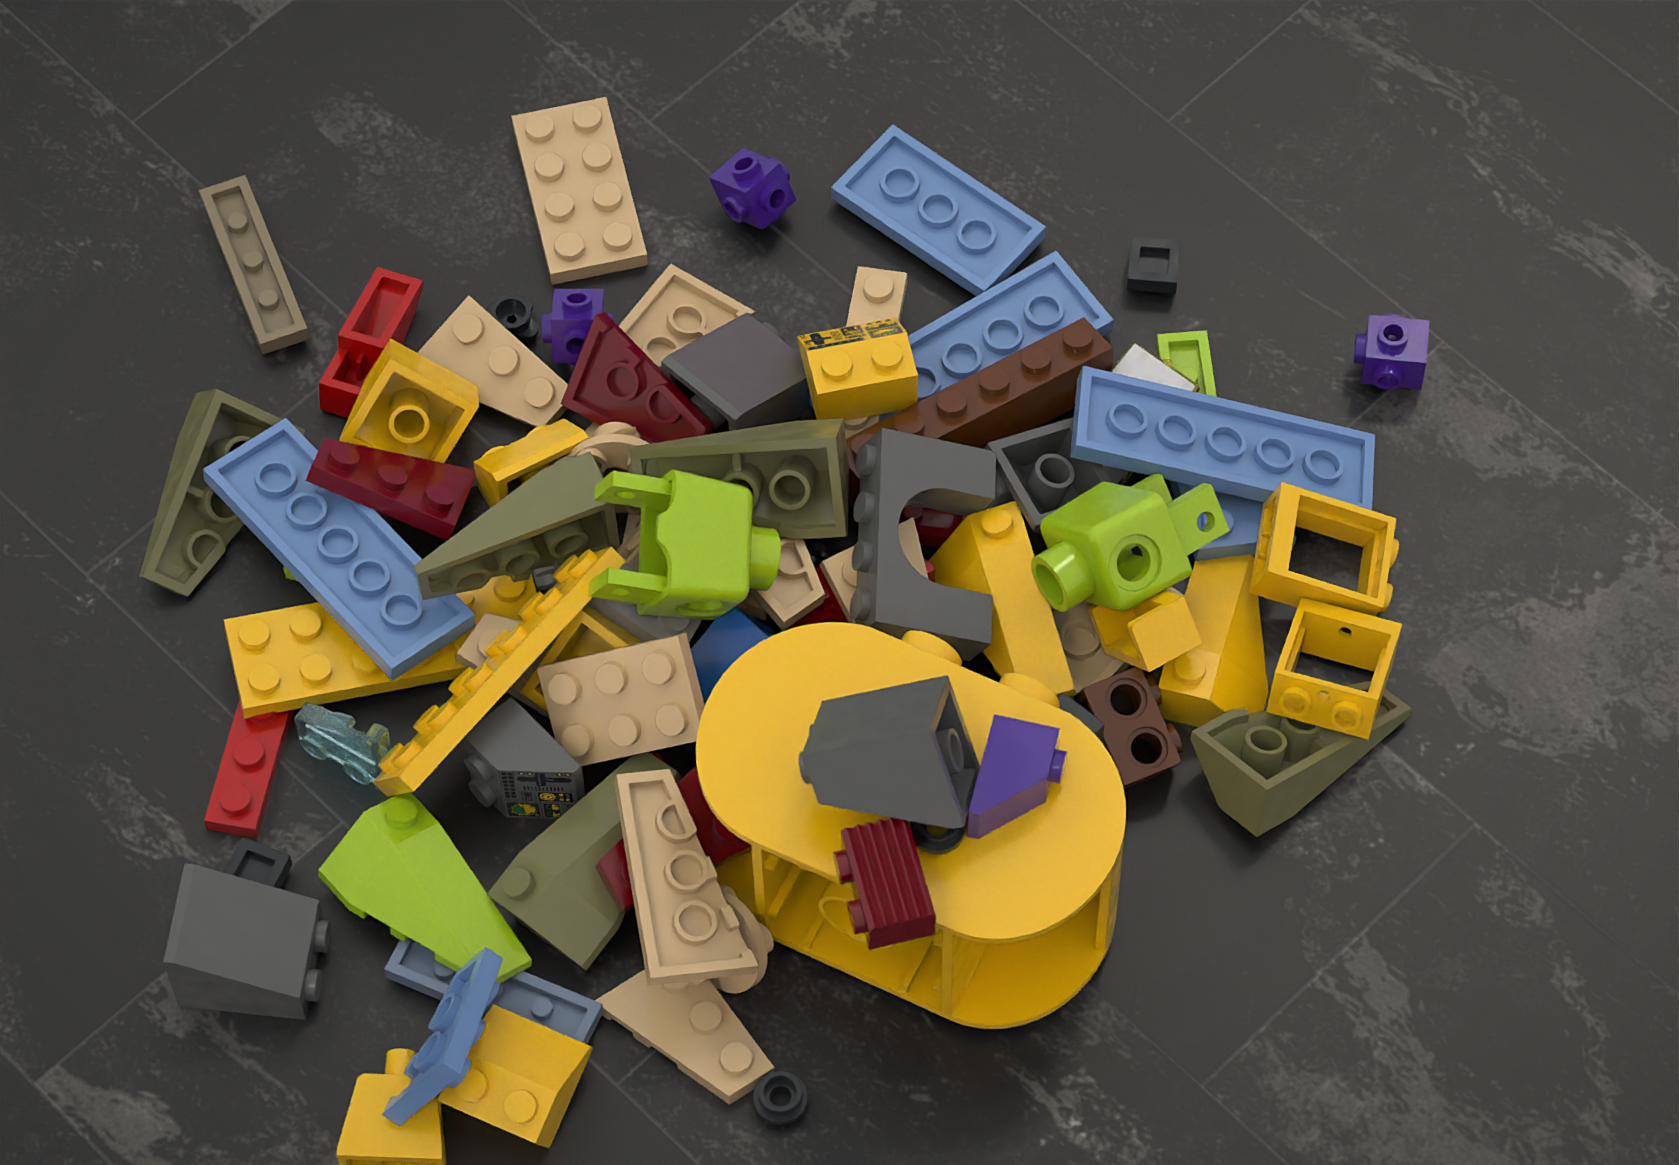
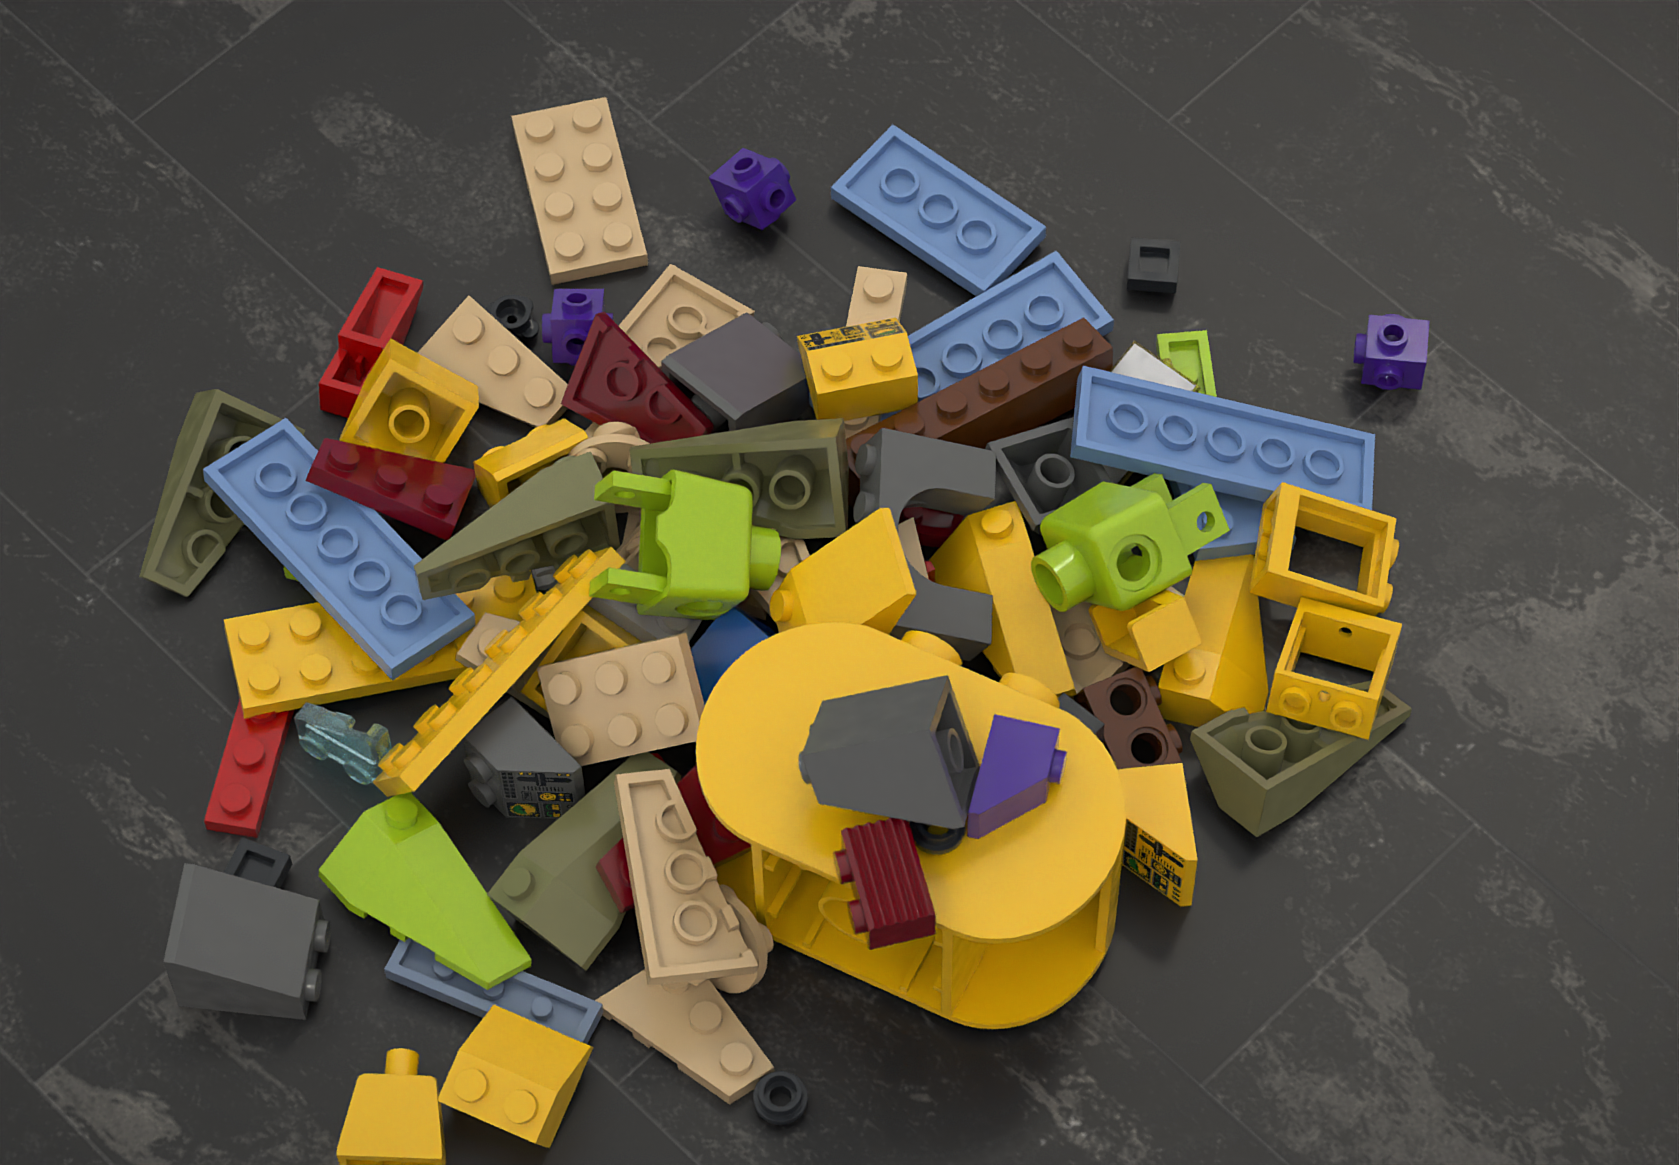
dark tan plate [199,175,310,355] -> none
medium blue wing [382,947,503,1126] -> none
none -> yellow slope [770,508,917,635]
none -> yellow slope [1118,763,1198,907]

